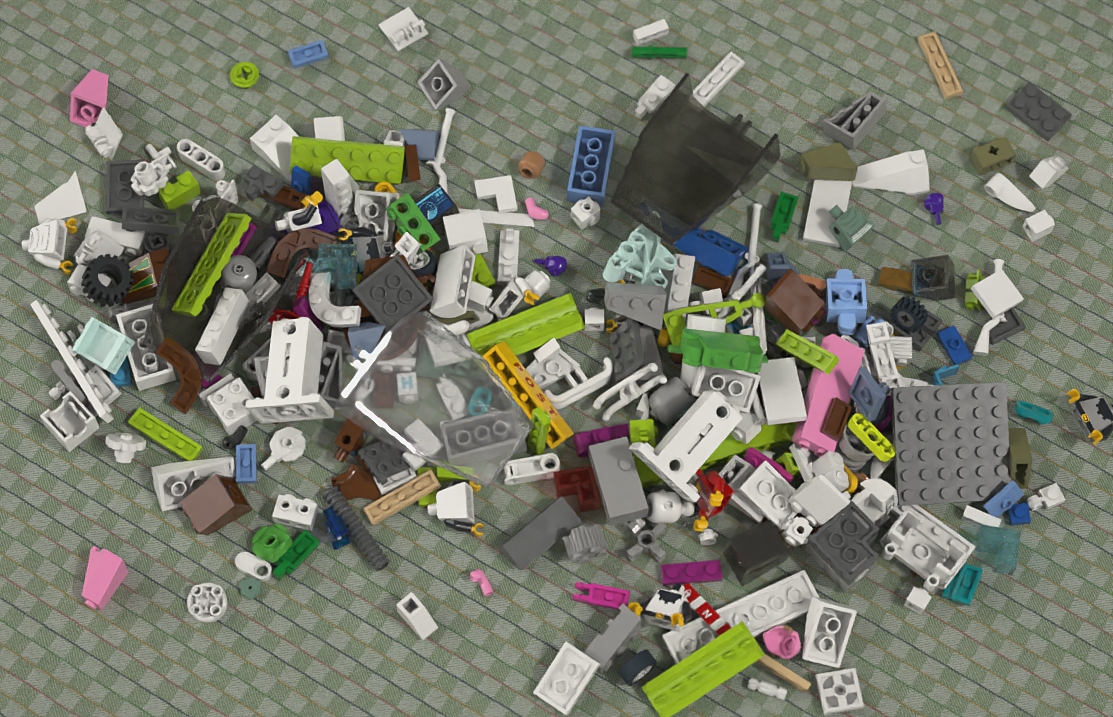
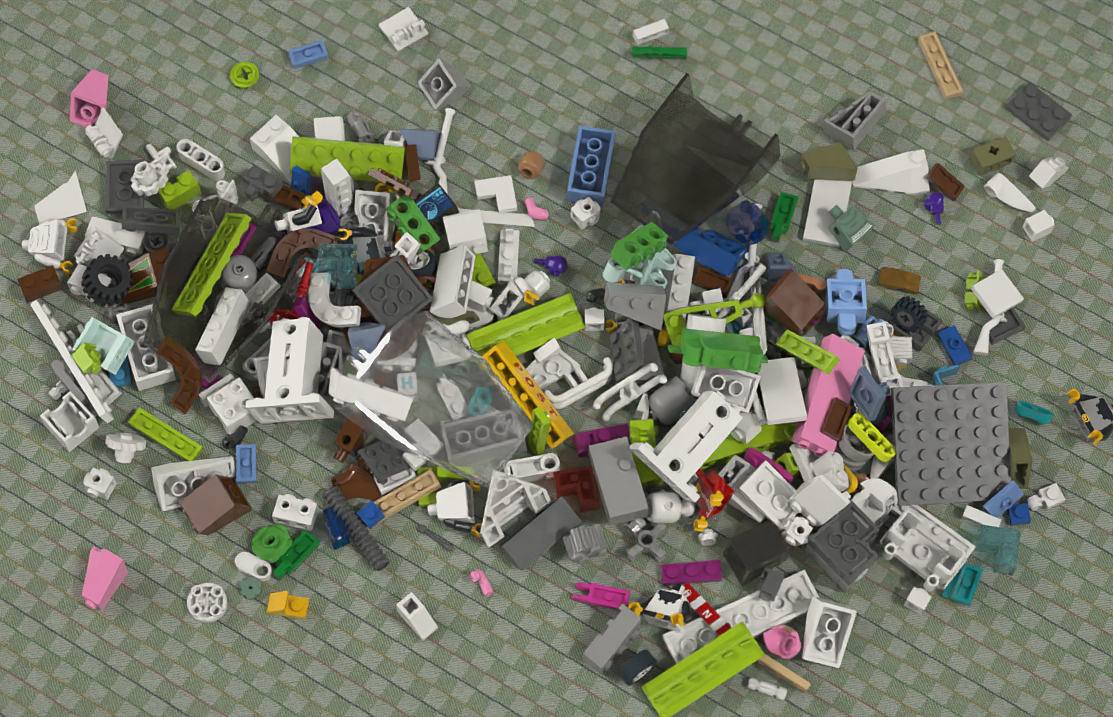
white piece [261,427,306,470] -> none
white plate [533,642,600,715] -> none
white hinge [635,75,675,120] -> none
white tile [684,52,745,113] -> none
white piece [815,668,864,715] -> none
clear smoke slope [912,255,955,301] -> none
none -> reddish brown brick [17,265,63,303]
none -> lime brick [71,342,103,374]
none -> white brick [83,468,117,500]
none -> yellow slope [266,591,310,620]
none -> white wedge [329,367,413,422]
none -> light grey hinge [347,112,374,143]
none -> blue plate [357,501,385,529]
none -> reddish brown wing [368,168,425,201]
none -> dark grey hinge [419,525,453,551]
none -> white wedge [480,469,552,548]
none -> bright green brick [610,222,668,270]
none -> clear blue brick [725,200,769,245]
none -> dark grey brick [758,567,785,602]
none -> reddish brown plate [926,163,965,201]

